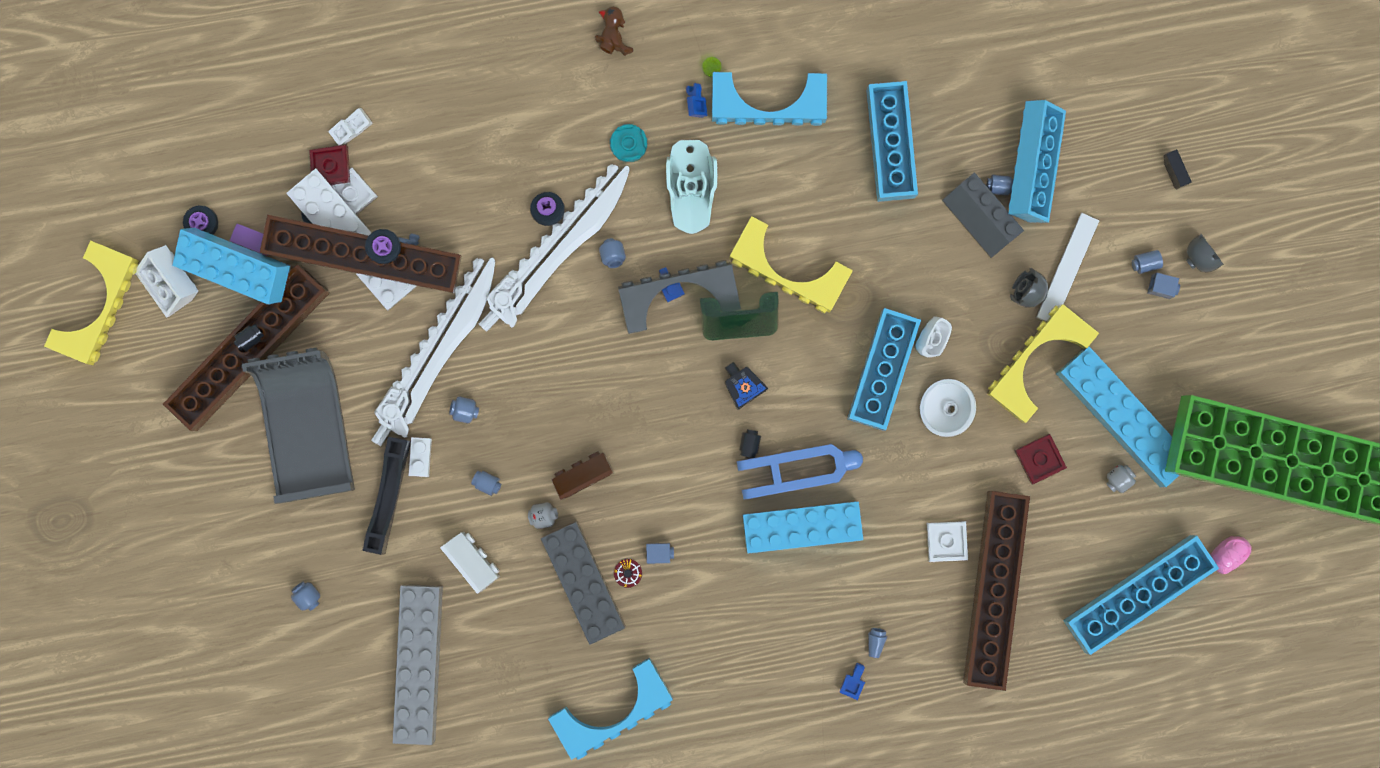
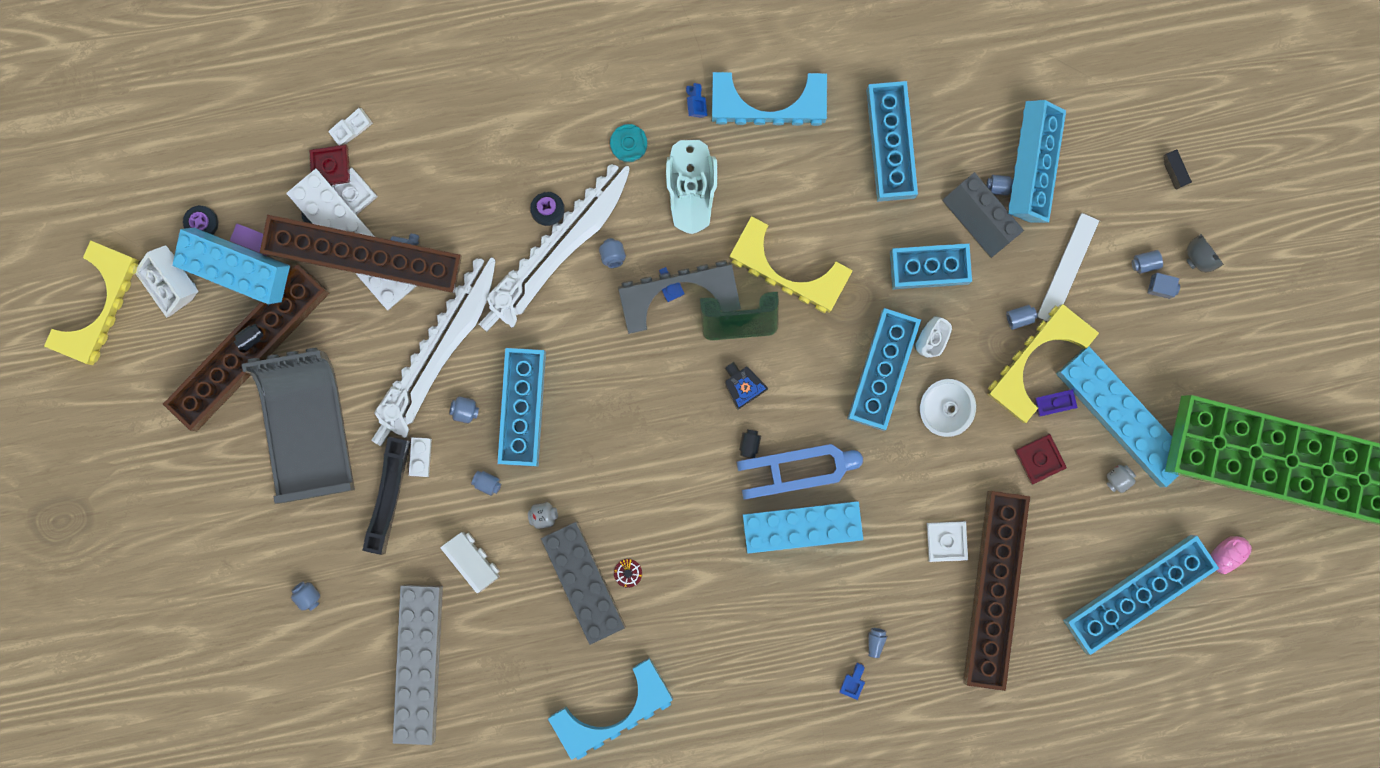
black wheel [365,229,401,264] -> none
reddish brown slope [552,451,614,500] -> none
reddish brown animal [595,6,634,56] -> none
sand blue brick [646,543,674,564] -> none
clear neon green tile [702,57,721,77] -> none
dark grey cylinder [1010,268,1048,308] -> none
none -> medium azure brick [498,348,546,467]
none -> medium azure brick [890,244,972,290]
none -> sand blue brick [1006,305,1037,330]
none -> dark purple plate [1034,389,1078,417]

